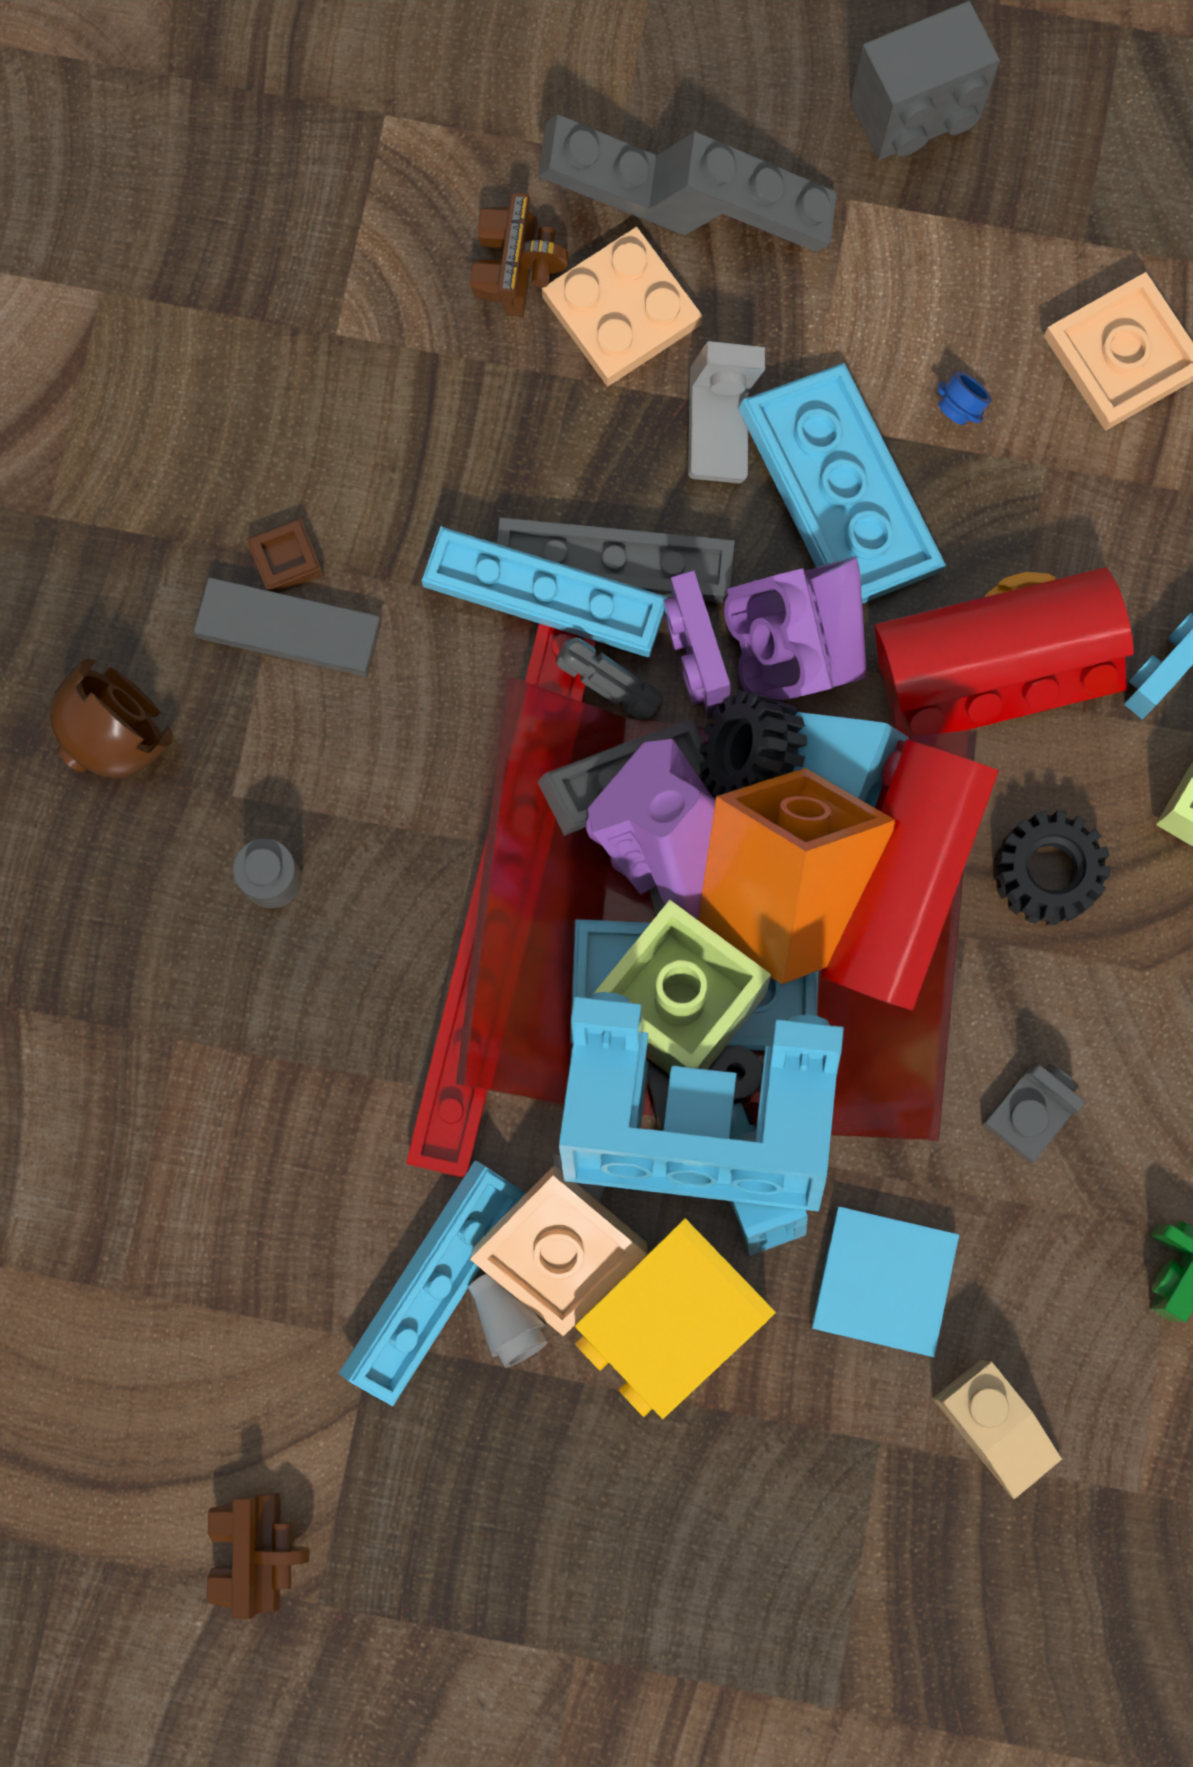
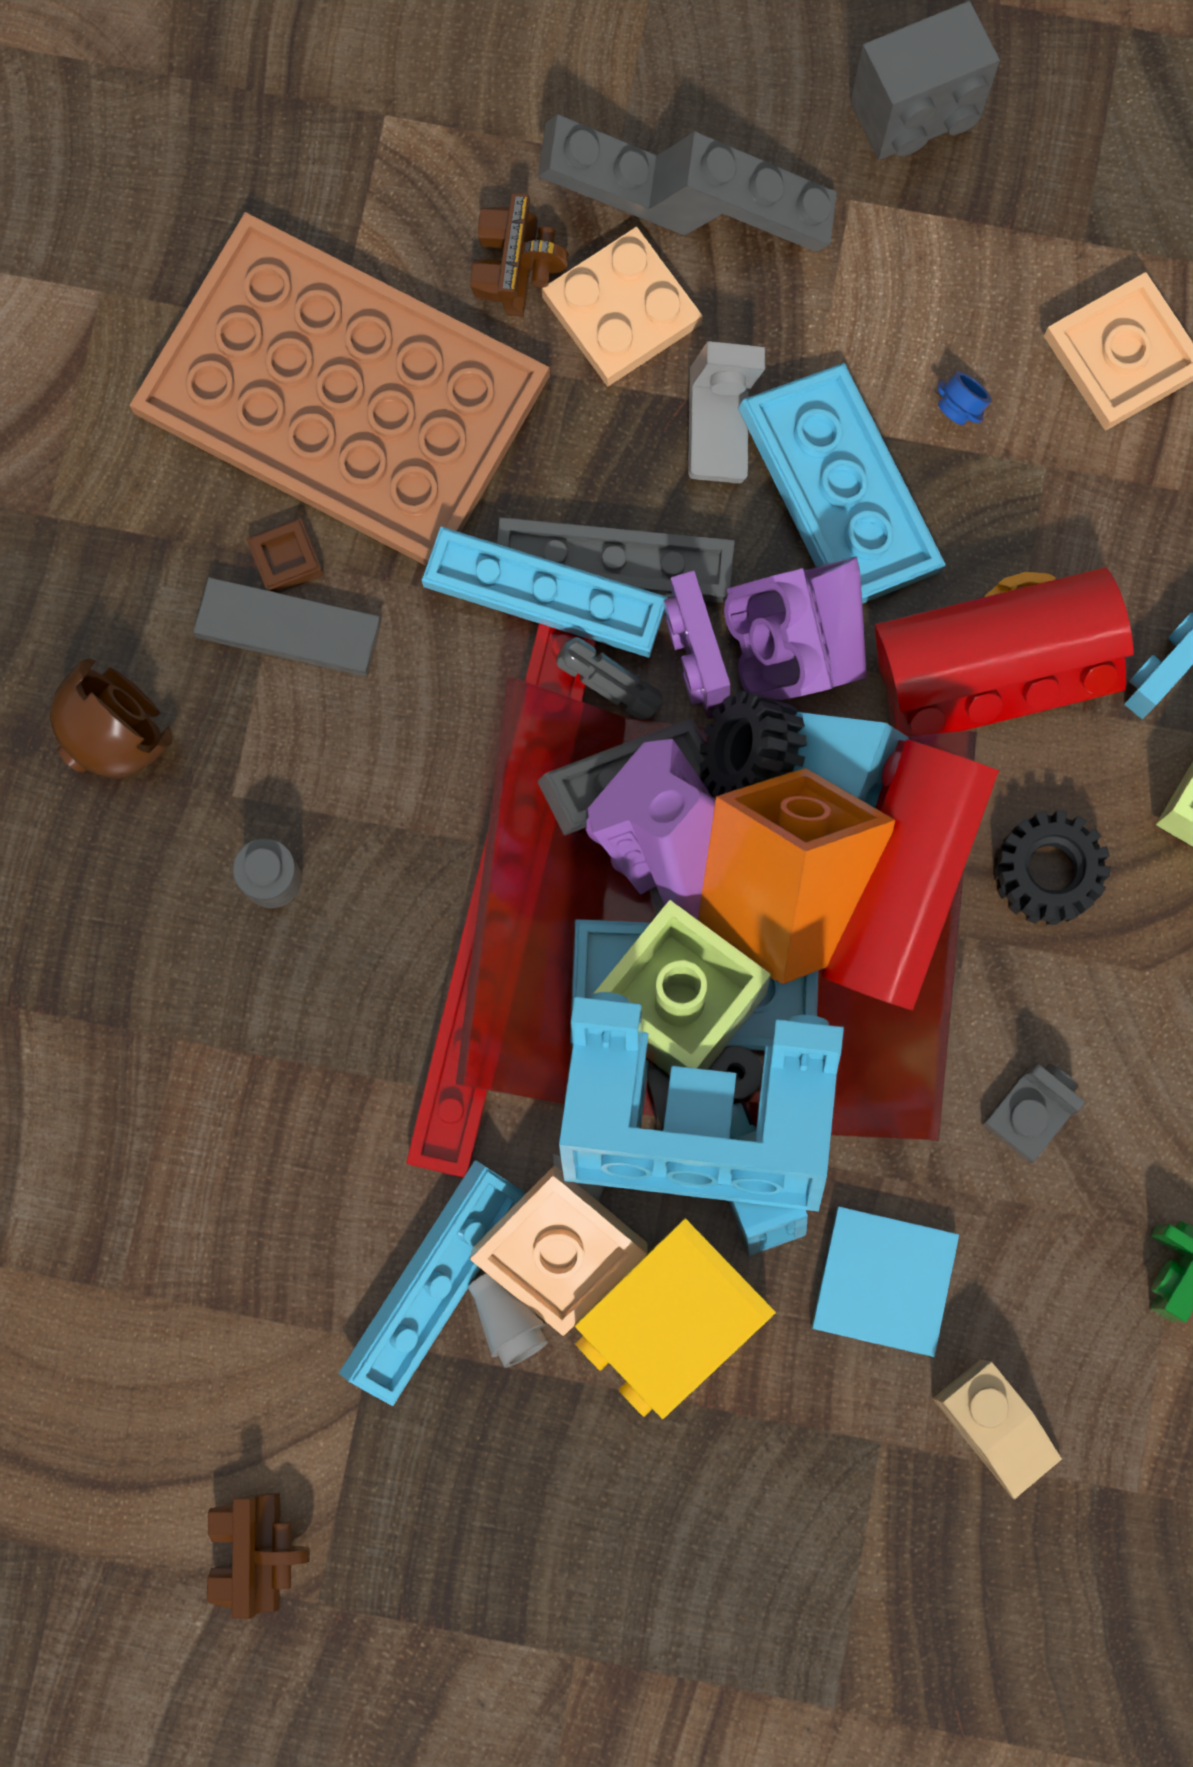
none -> nougat plate [129,212,550,566]

